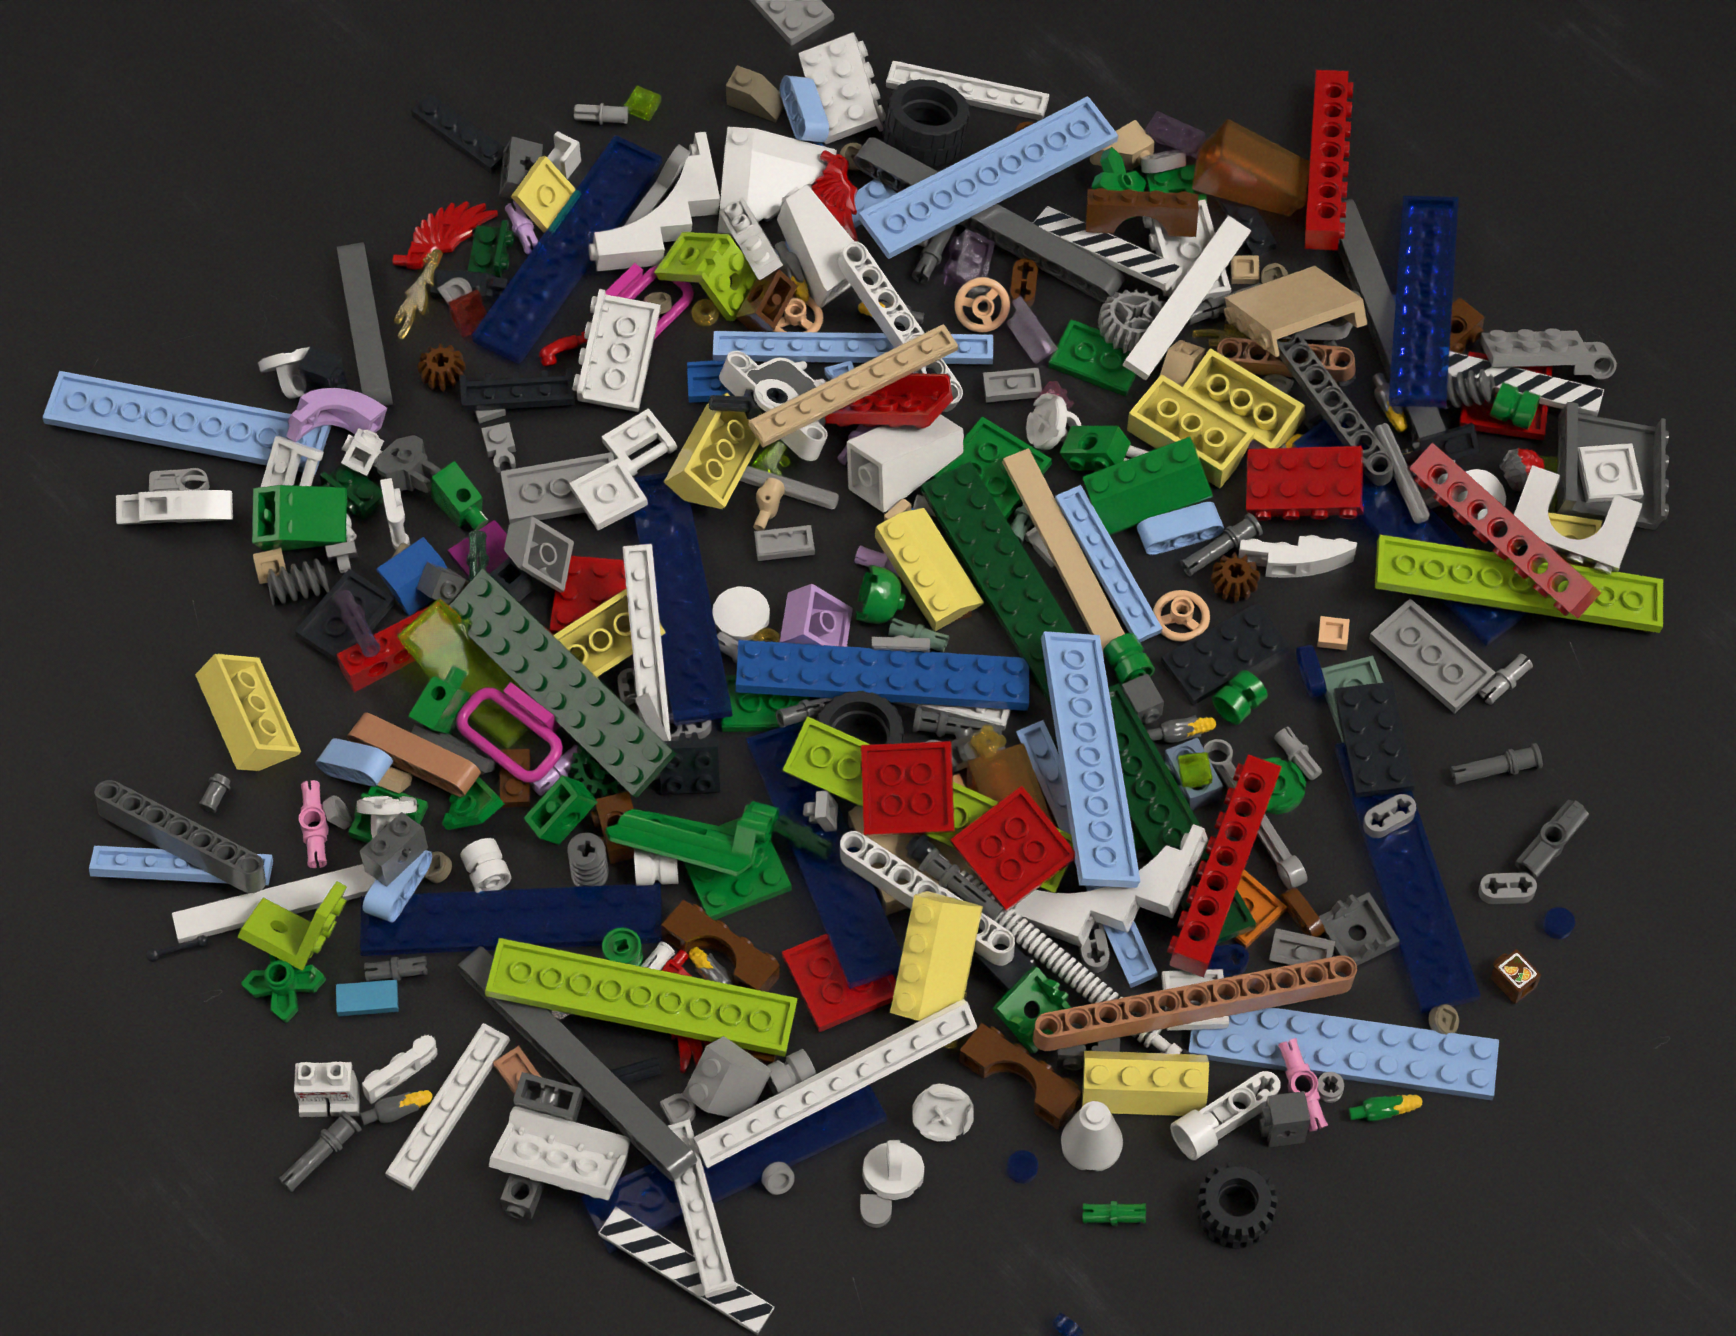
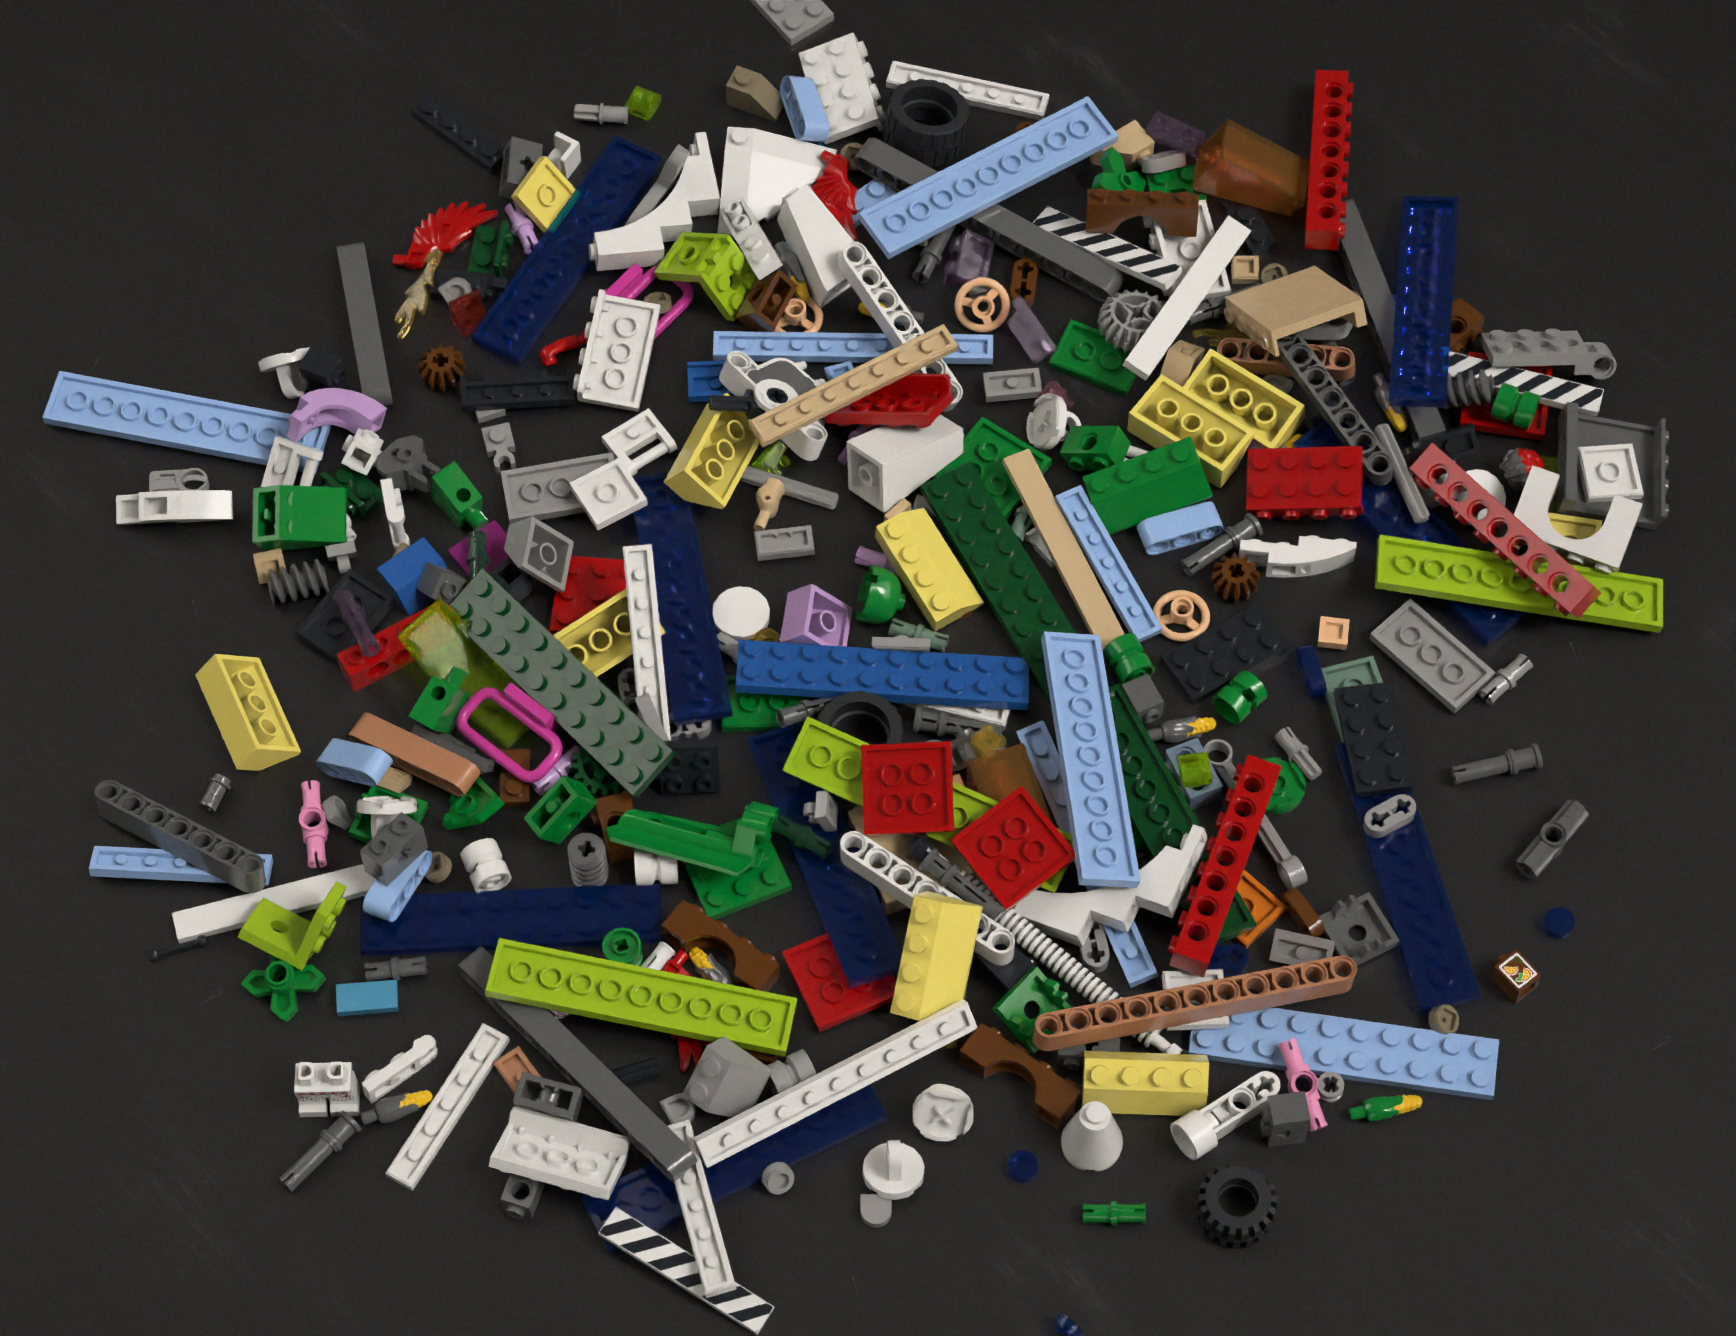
clear yellow plate [691,299,719,326] -> none
light grey beam [1478,873,1537,904] -> none

